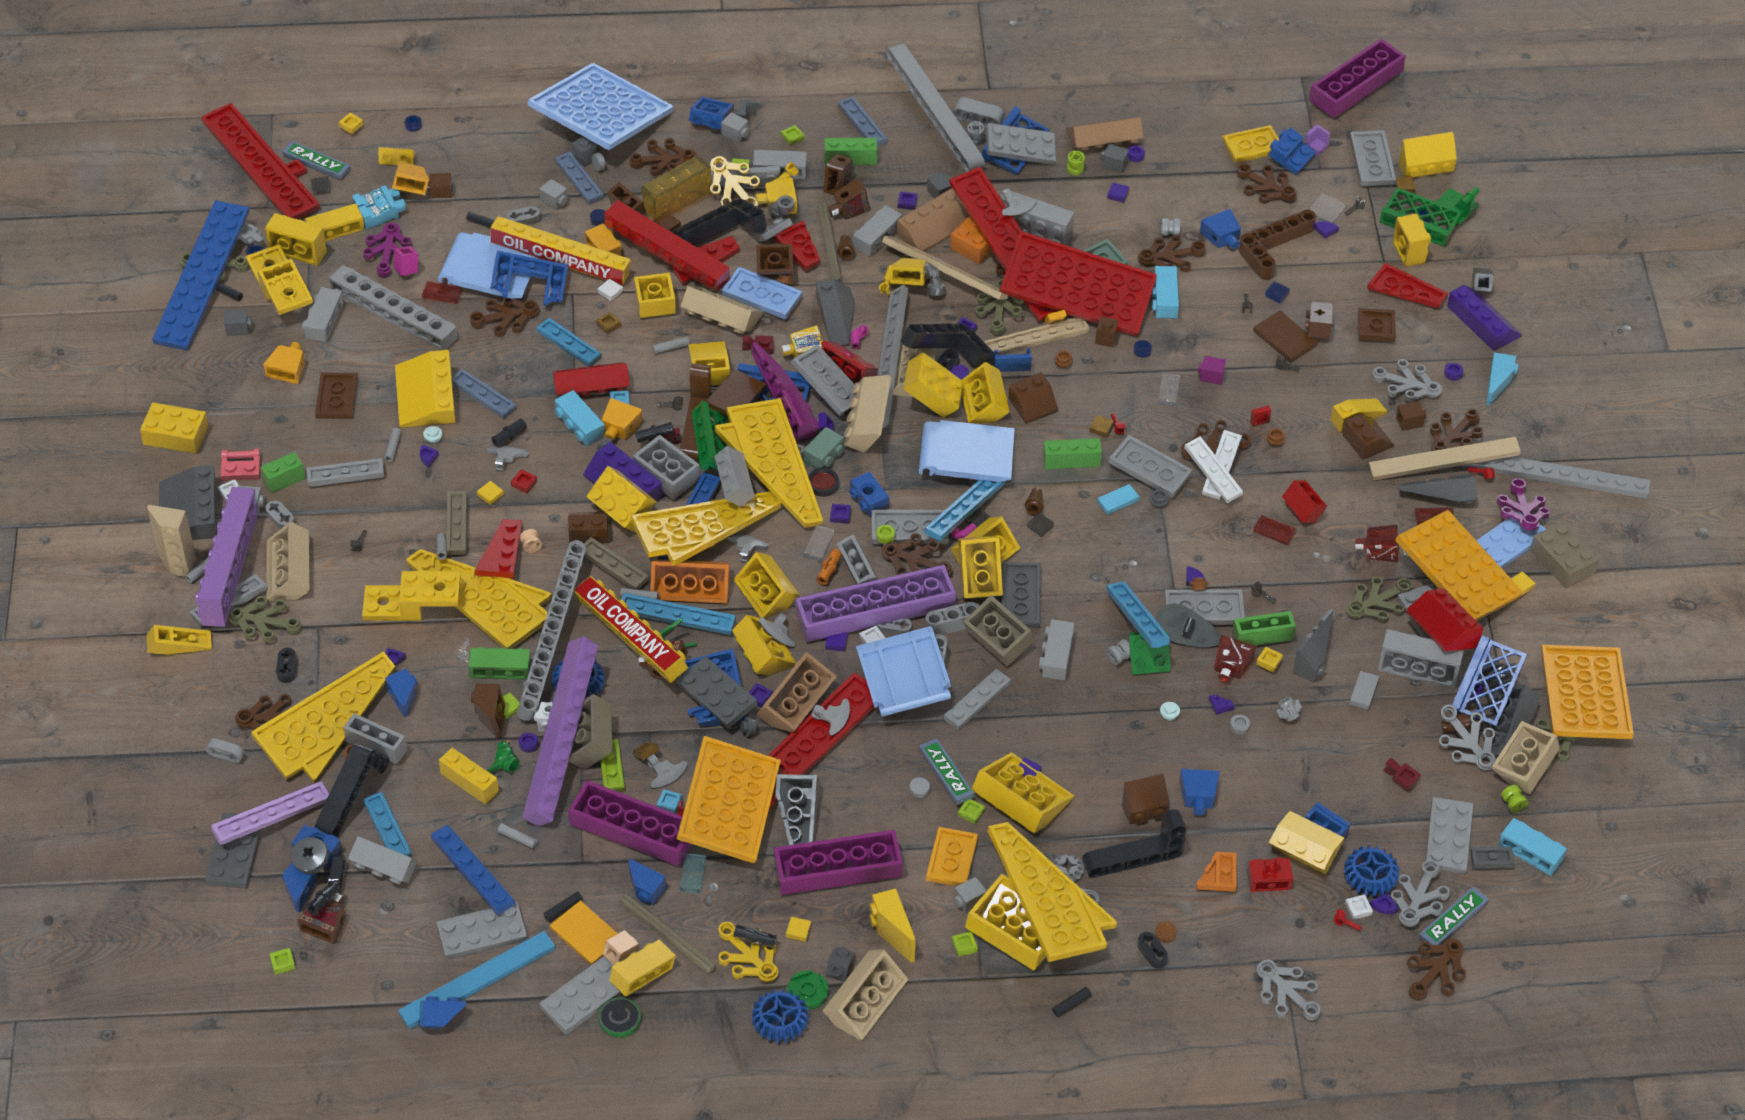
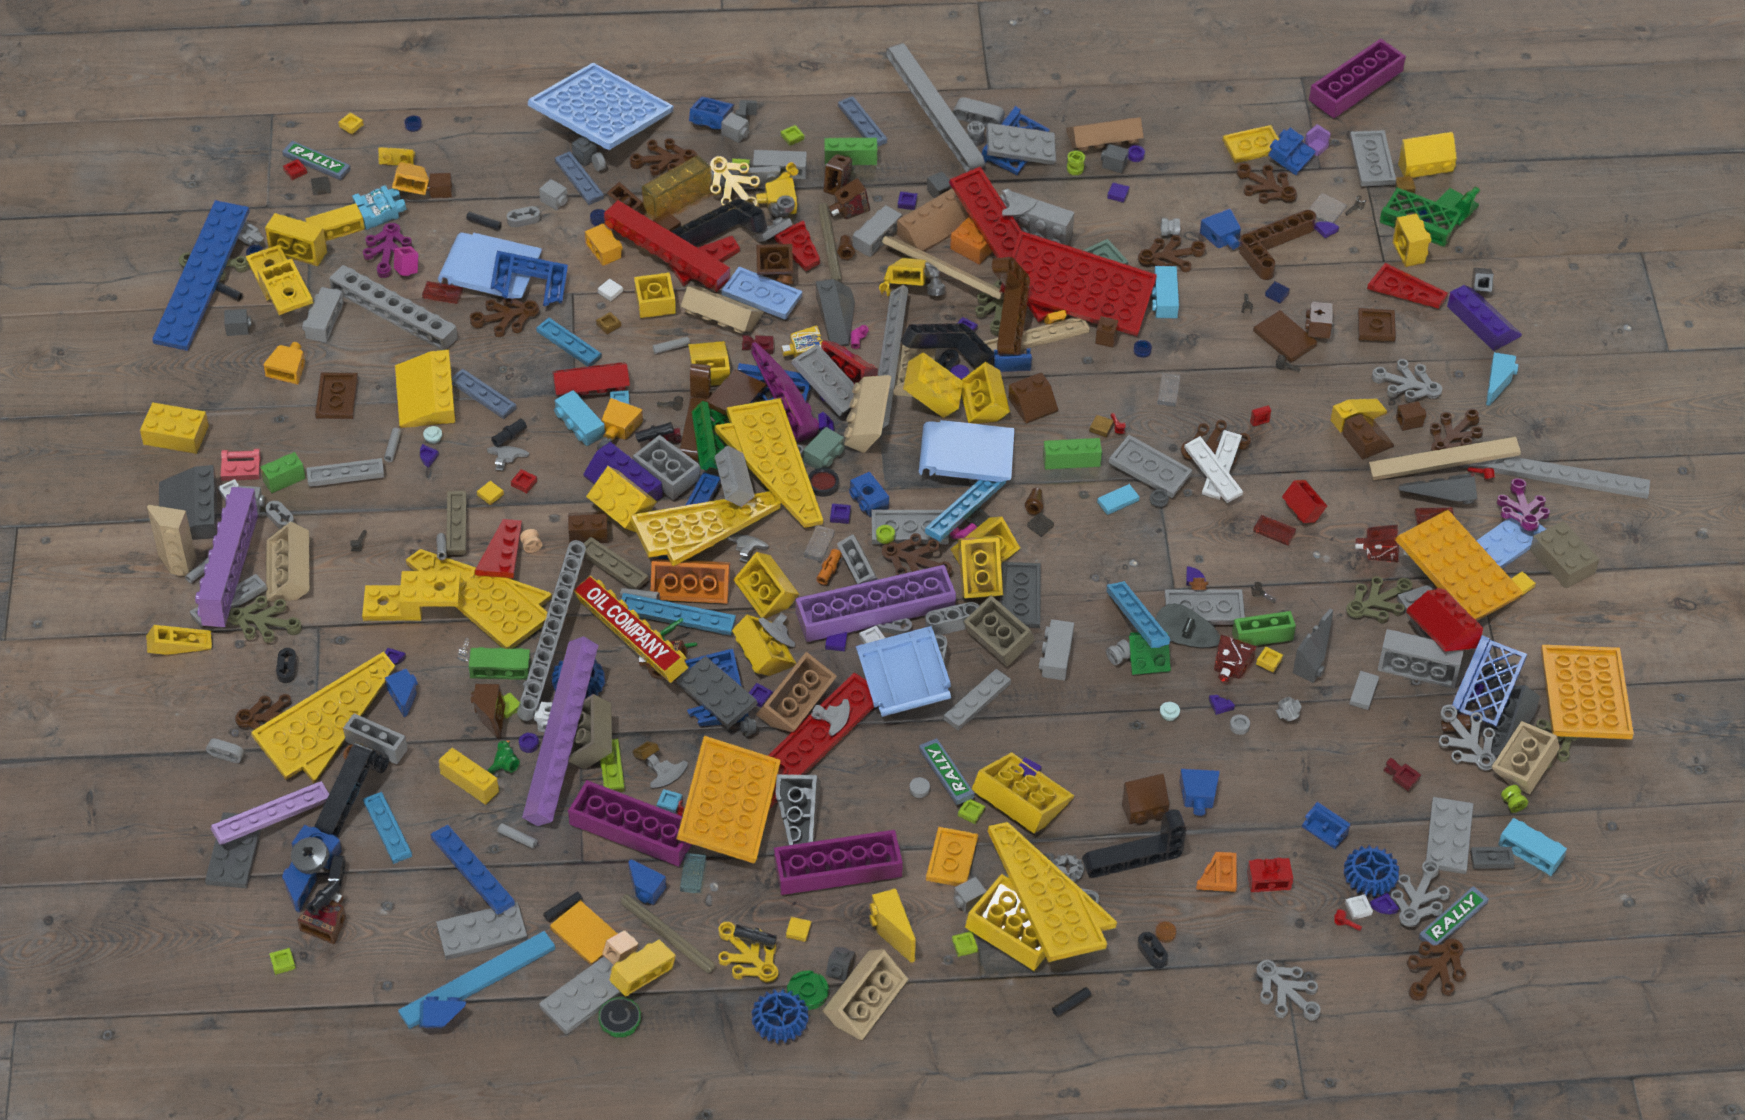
red plate [201,103,320,220] -> none
light grey brick [348,836,418,885] -> none
brick [490,216,631,286] -> none
dark orange plate [1054,350,1073,367] -> none
magenta brick [1197,356,1226,385] -> none
dark orange plate [1266,428,1285,446] -> none
yellow slope [1269,811,1345,874] -> none
dark purple tile [1444,363,1463,381] -> none
none -> reddish brown beam [992,257,1030,356]

